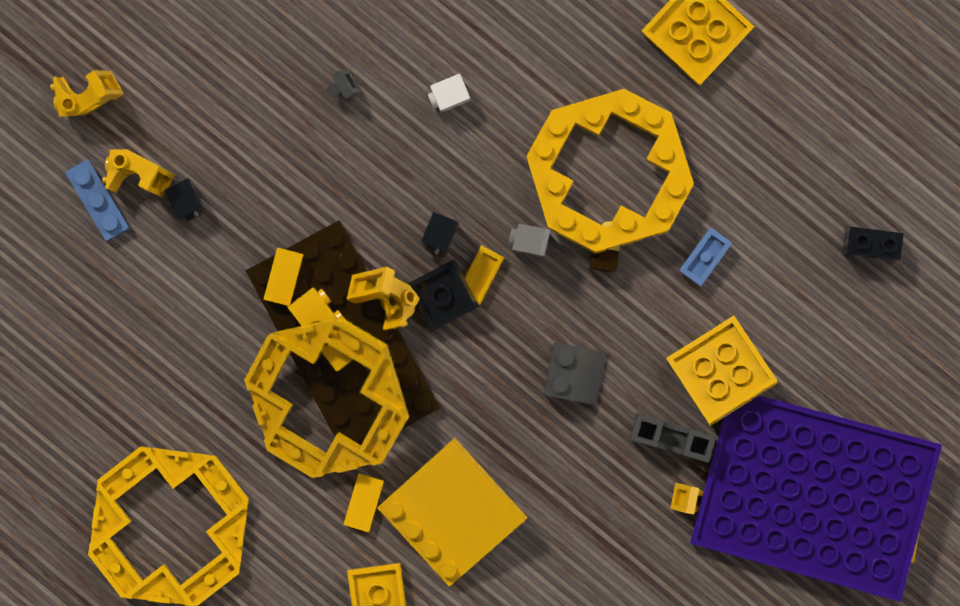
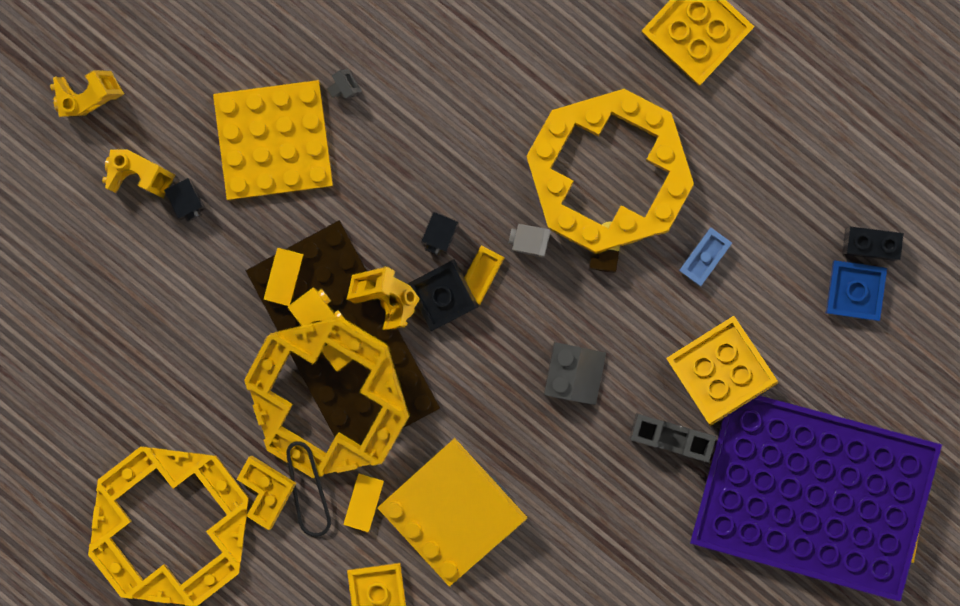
medium blue plate [65,159,130,242] -> none
white brick [428,73,470,113] -> none
yellow tile [670,482,704,514] -> none
none -> yellow plate [213,80,333,200]
none -> yellow plate [236,456,296,530]
none -> black piece [286,441,331,537]
none -> blue plate [825,260,887,321]

